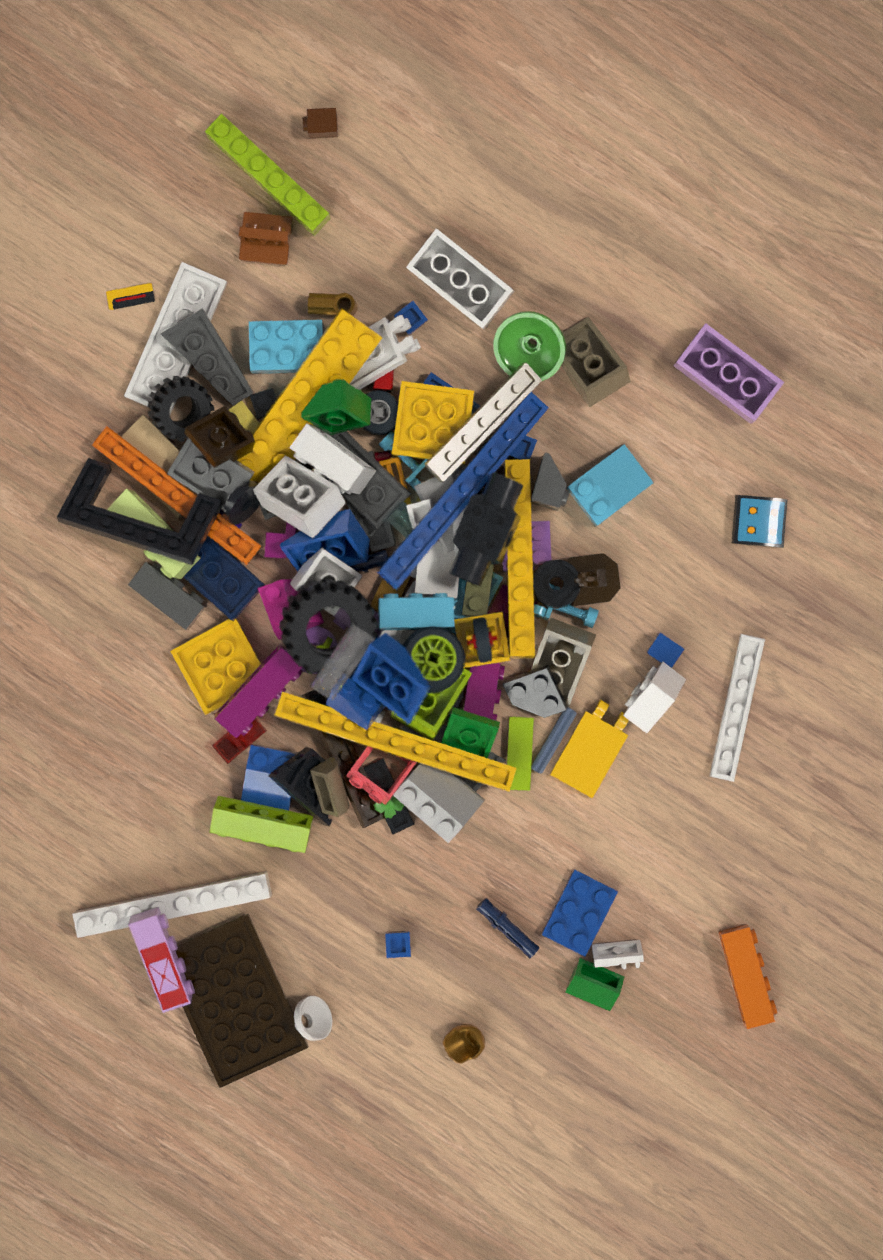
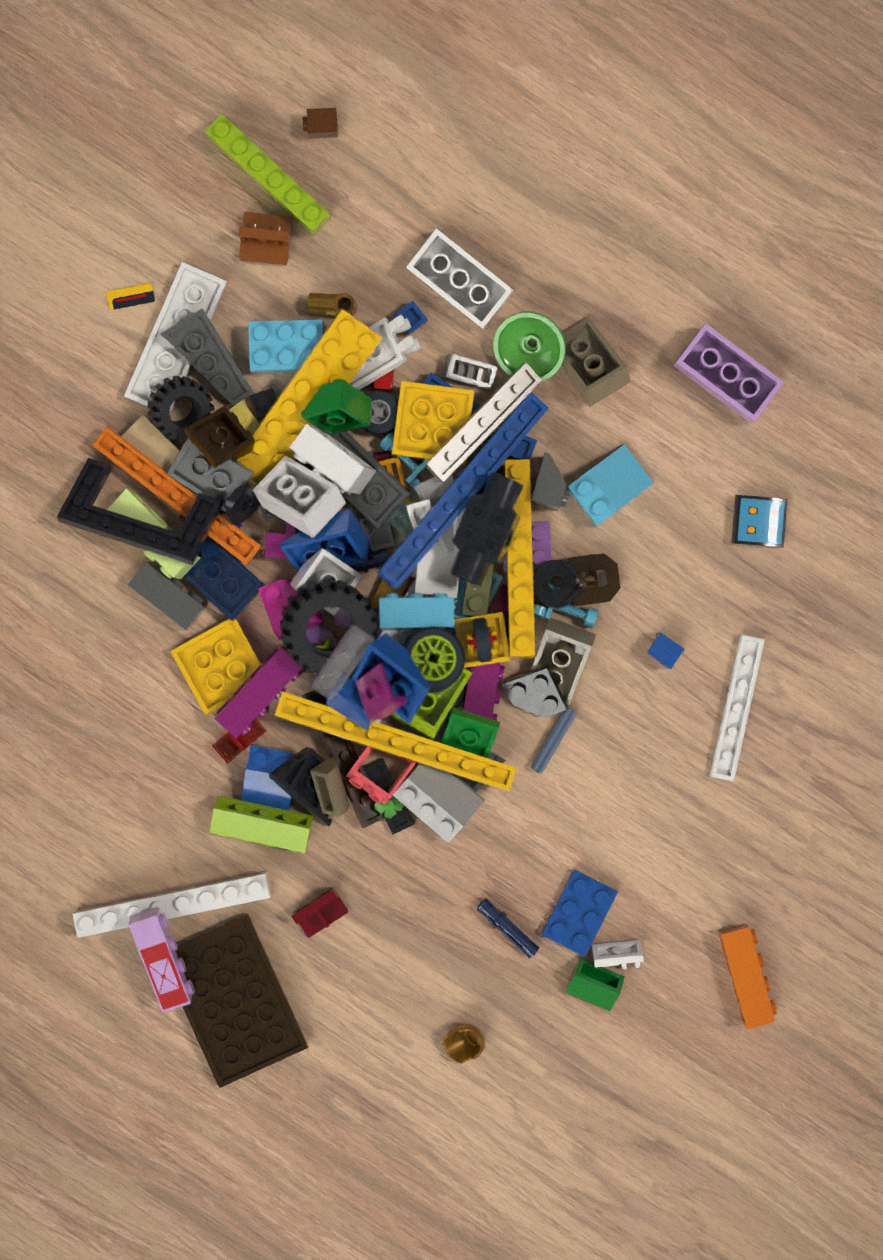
white piece [294,996,332,1041] -> none
blue plate [385,931,411,958] -> none
lime tile [507,716,534,791] -> none
yellow tile [550,700,629,799] -> none
white brick [623,662,686,733] -> none
none -> dark red panel [291,887,348,938]
none -> magenta piece [355,664,407,720]
none -> light grey slope [442,353,498,390]

